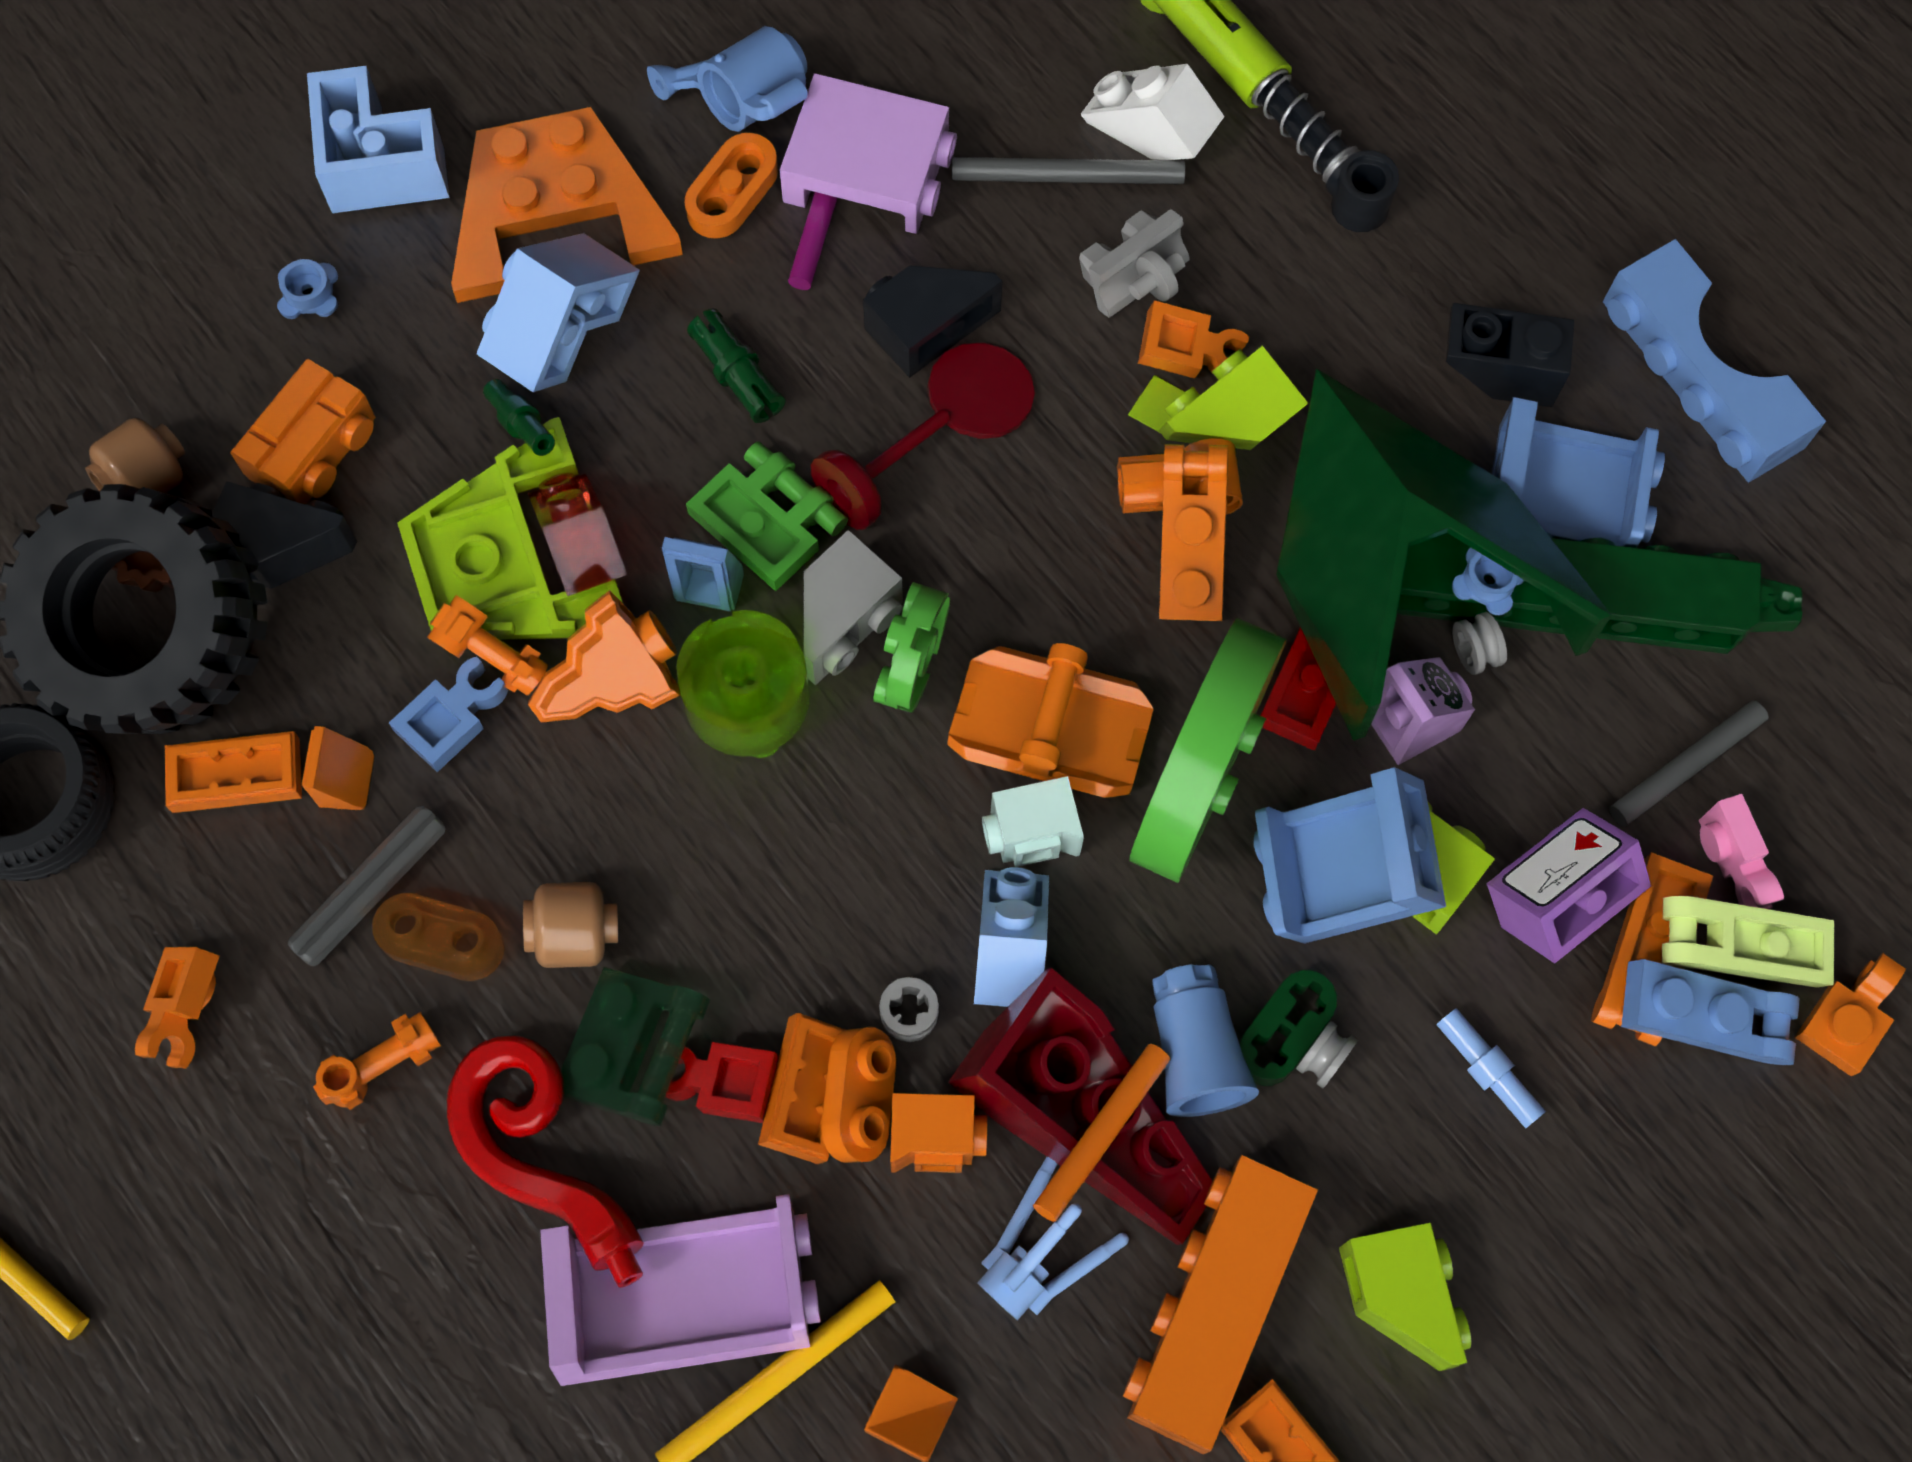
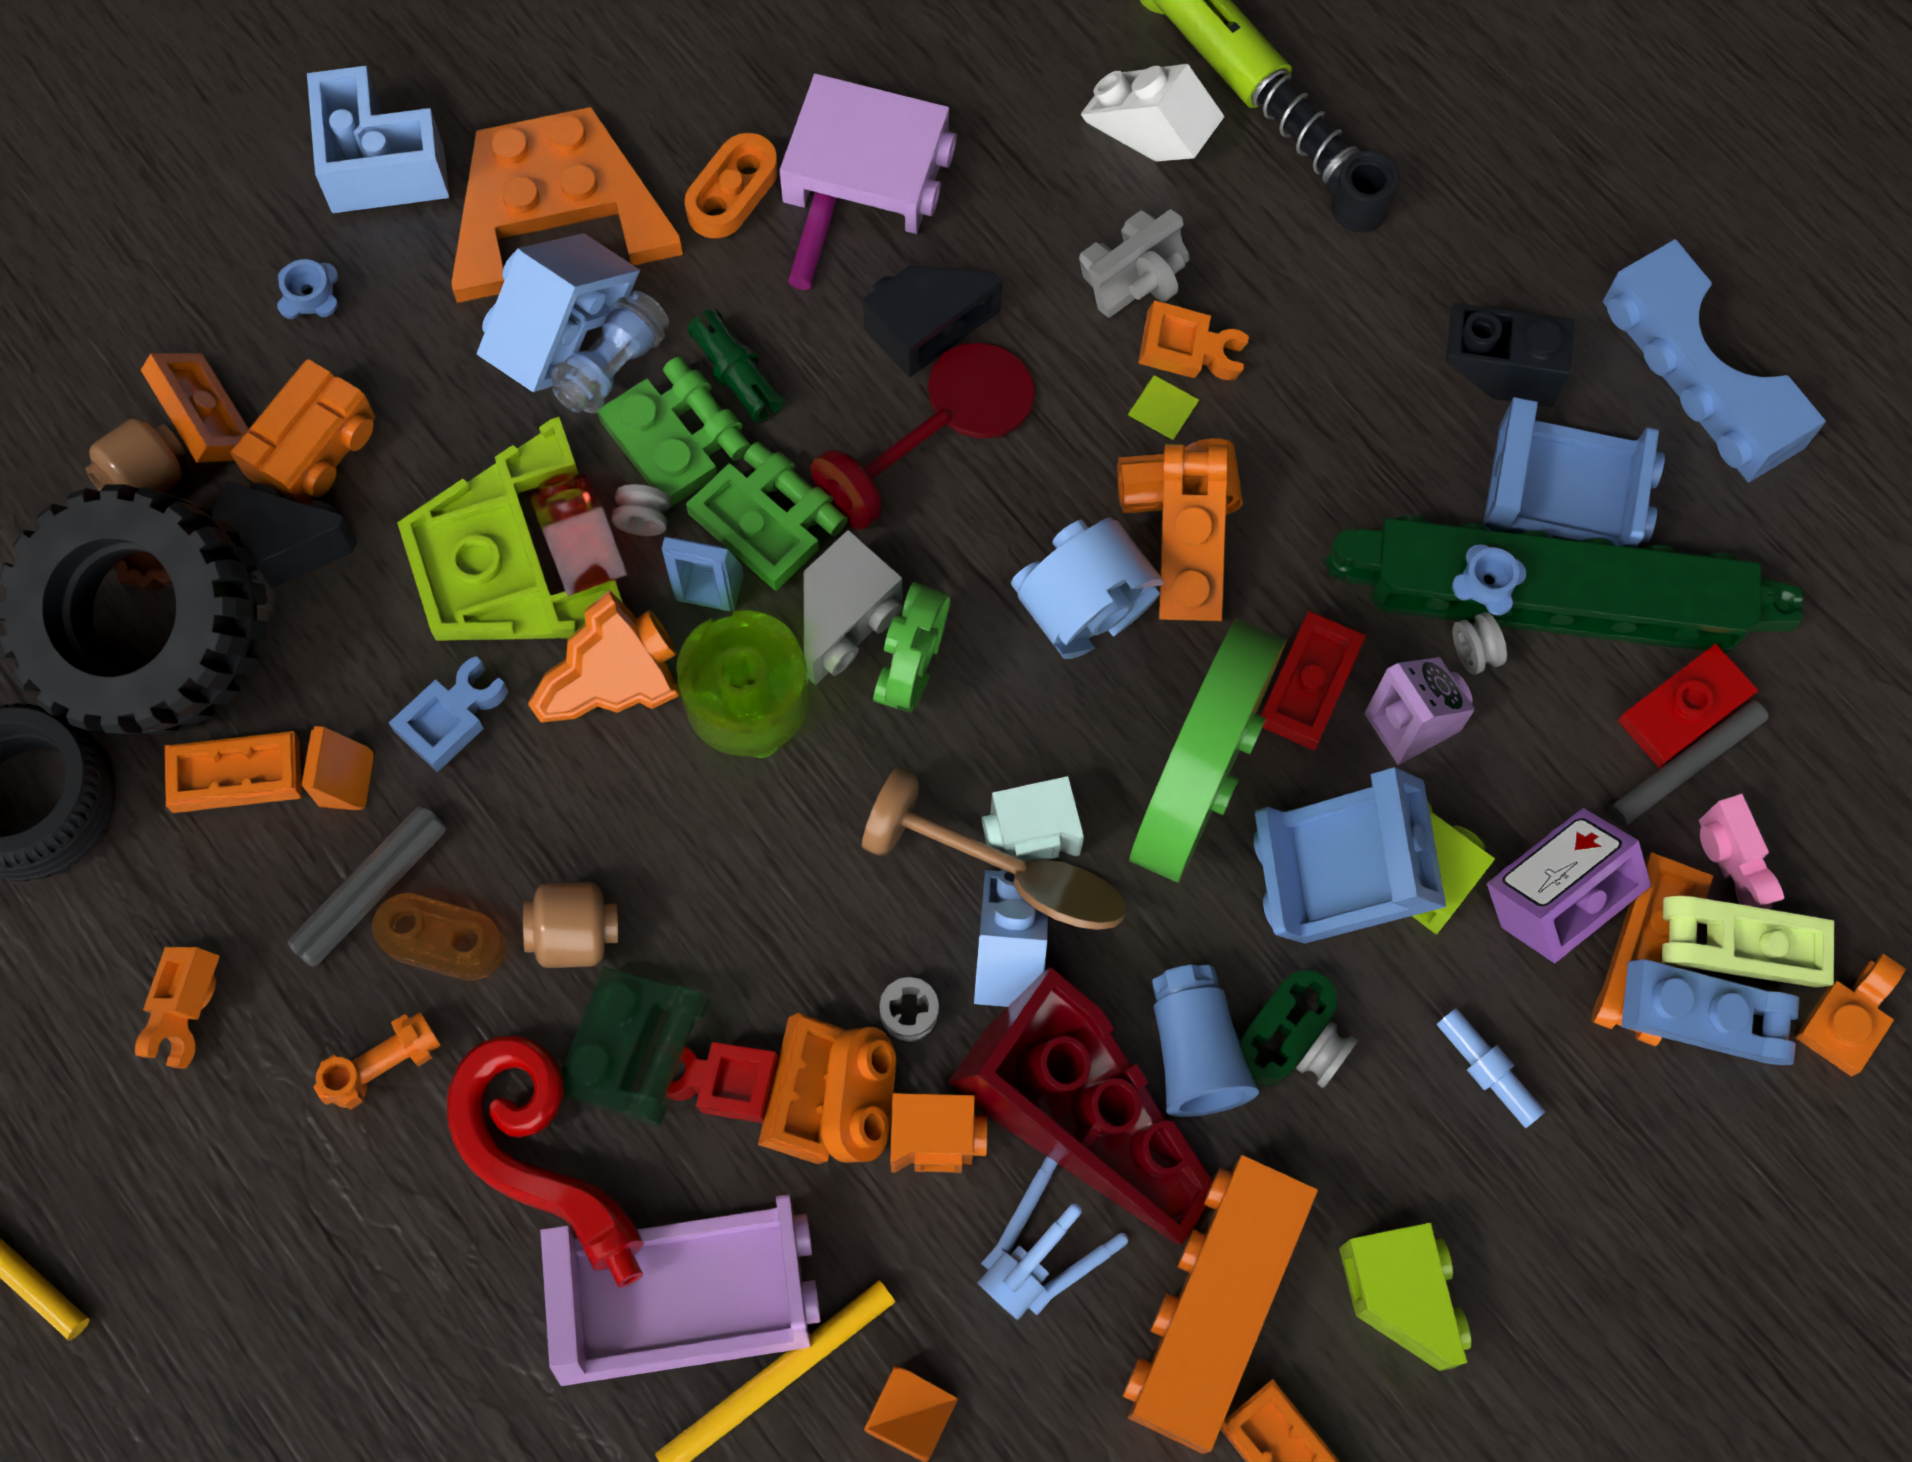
orange bar [427,595,548,695] -> none
dark green bar [483,379,555,456] -> none
medium blue piece [647,26,808,132] -> none
orange shield [947,643,1154,798] -> none
dark grey bar [952,157,1185,184] -> none
orange bar [1033,1044,1170,1222] -> none
lime slope [1159,346,1308,450] -> none
dark green windscreen [1276,368,1612,741] -> none
none -> orange plate [141,353,249,463]
none -> clear piece [550,291,669,414]
none -> bright green plate [597,357,751,508]
none -> light grey bush [611,484,671,536]
none -> medium nougat piece [862,766,1127,930]
none -> light blue brick [1011,517,1164,659]
none -> red plate [1618,644,1759,769]

